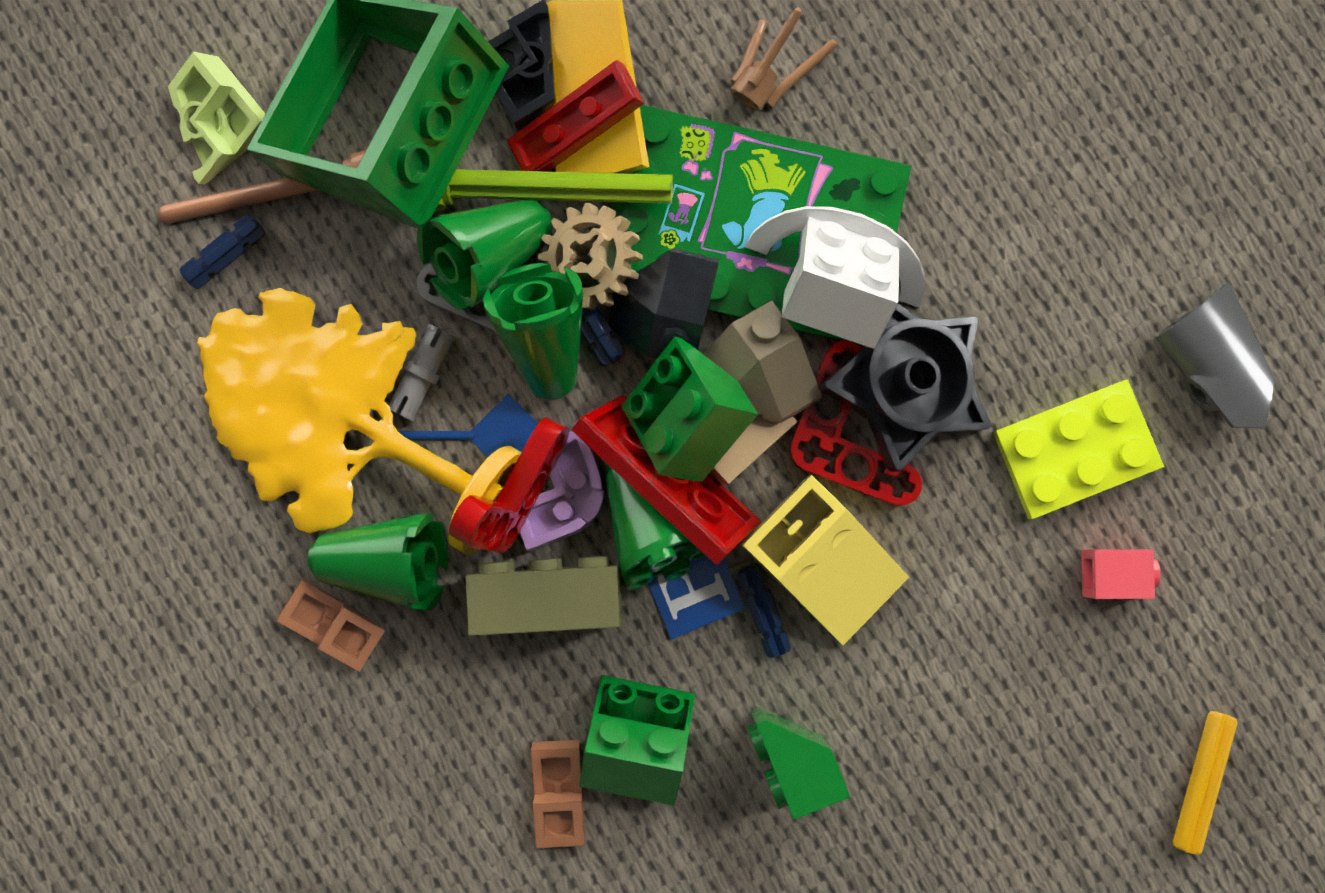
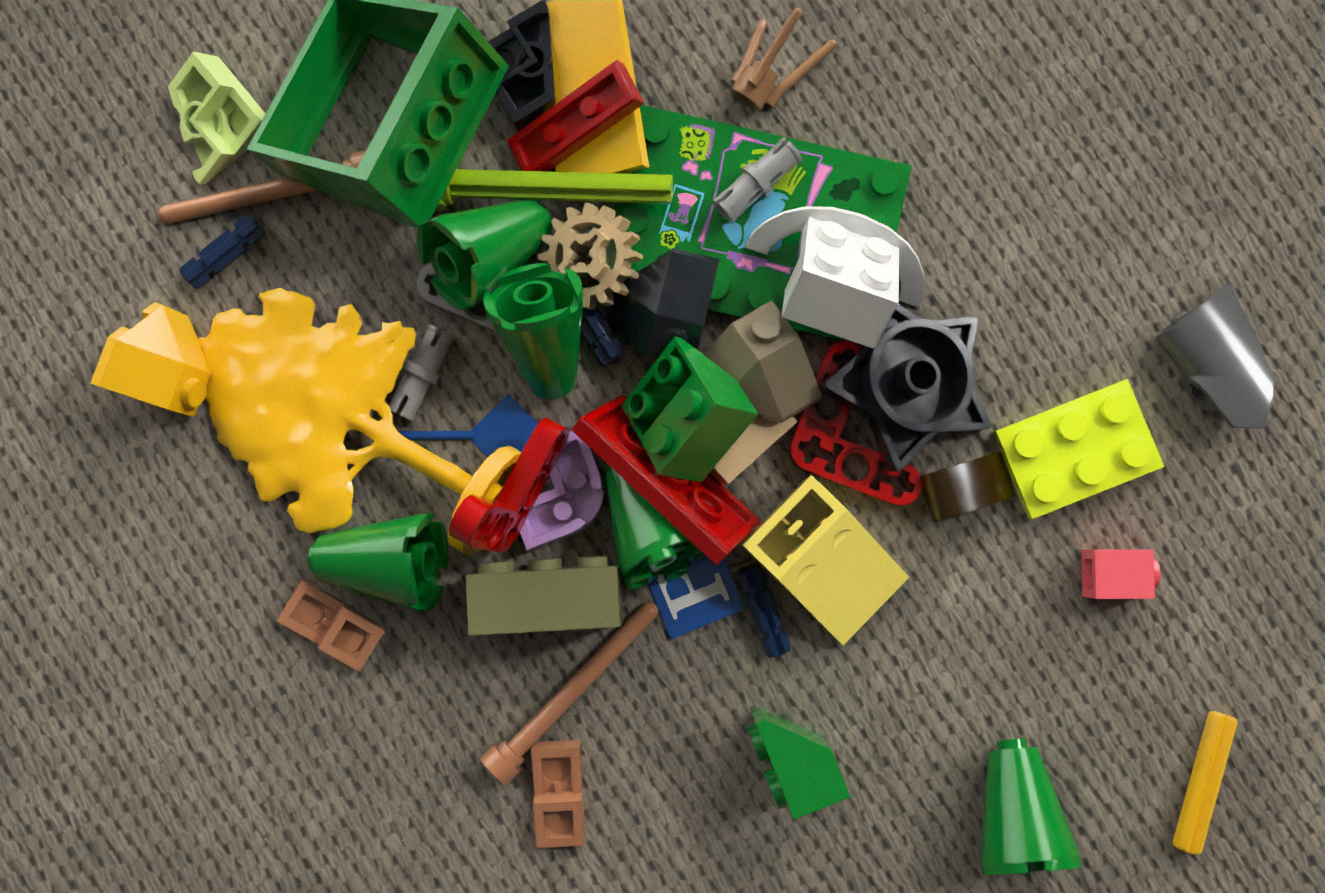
green slope [579,675,695,806] -> none
none -> yellow slope [90,302,211,417]
none -> nougat piece [480,602,658,785]
none -> light grey pin [712,138,803,224]
none -> dark brown panel [919,451,1015,522]
none -> green cone [980,738,1082,875]

